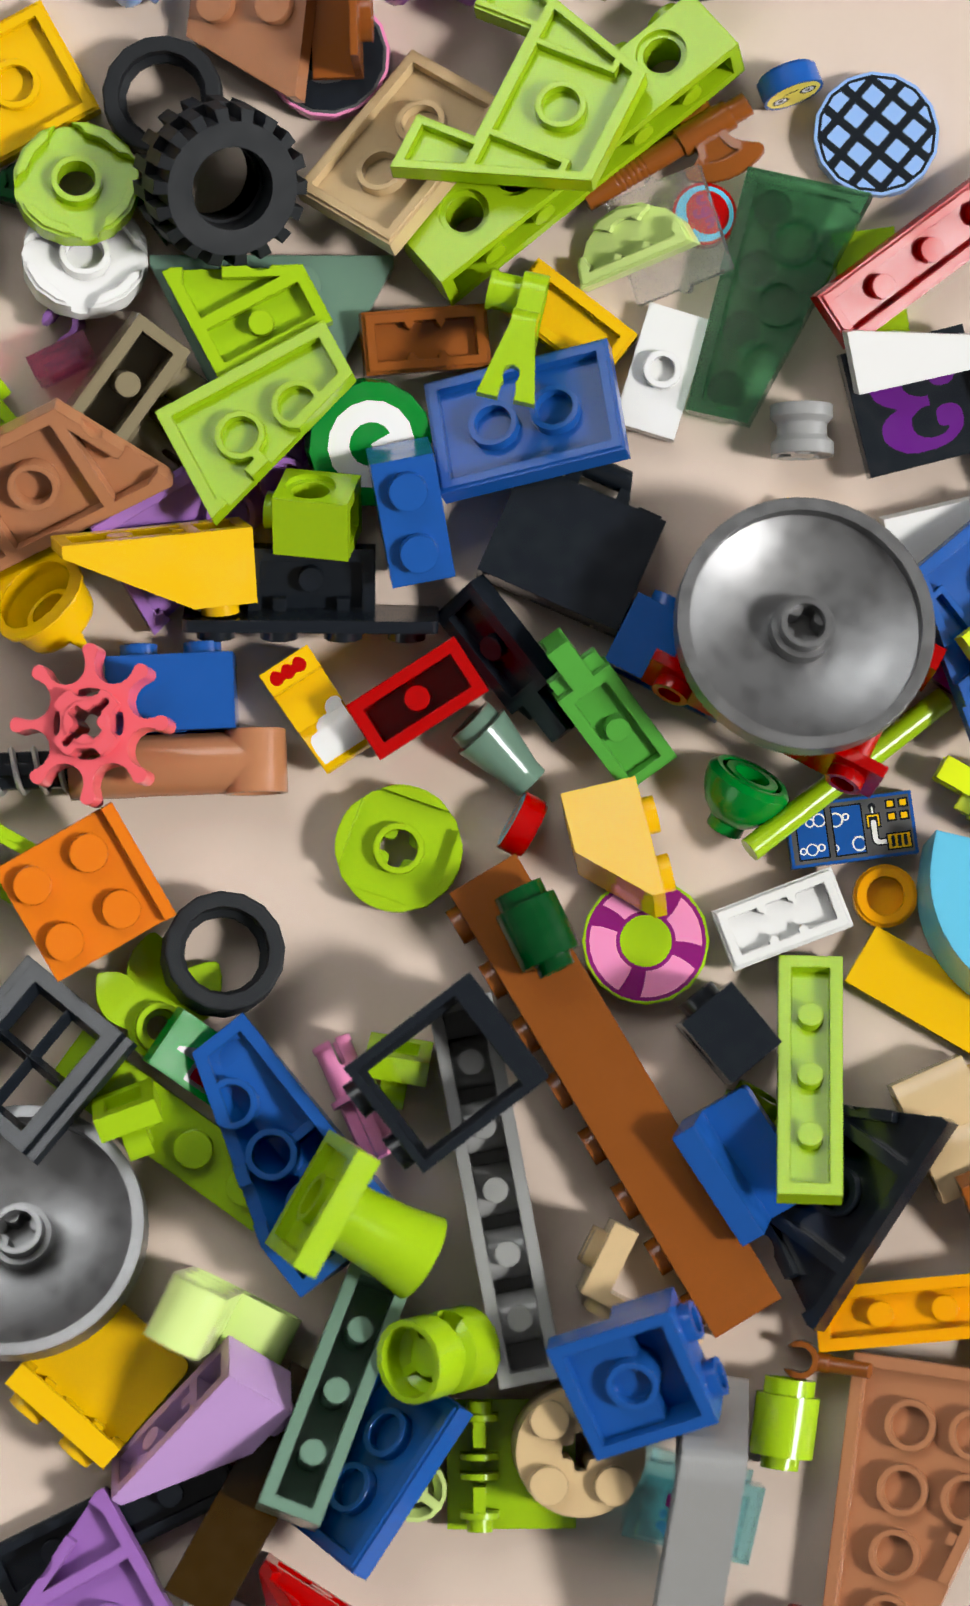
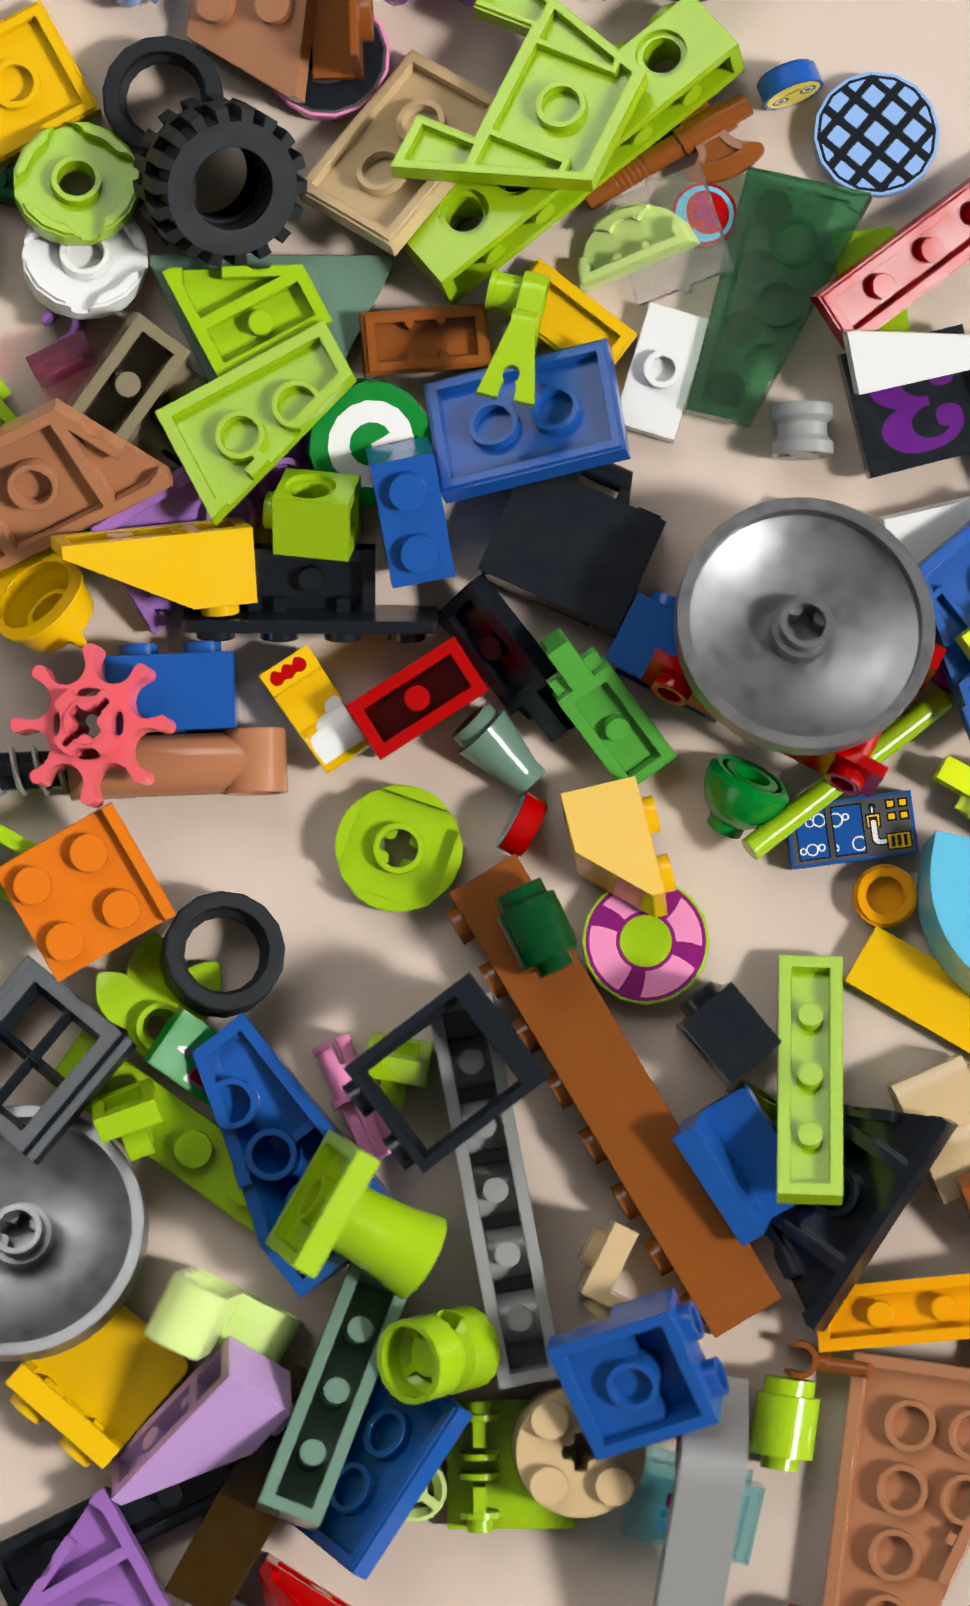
white plate [710,866,854,972] -> none

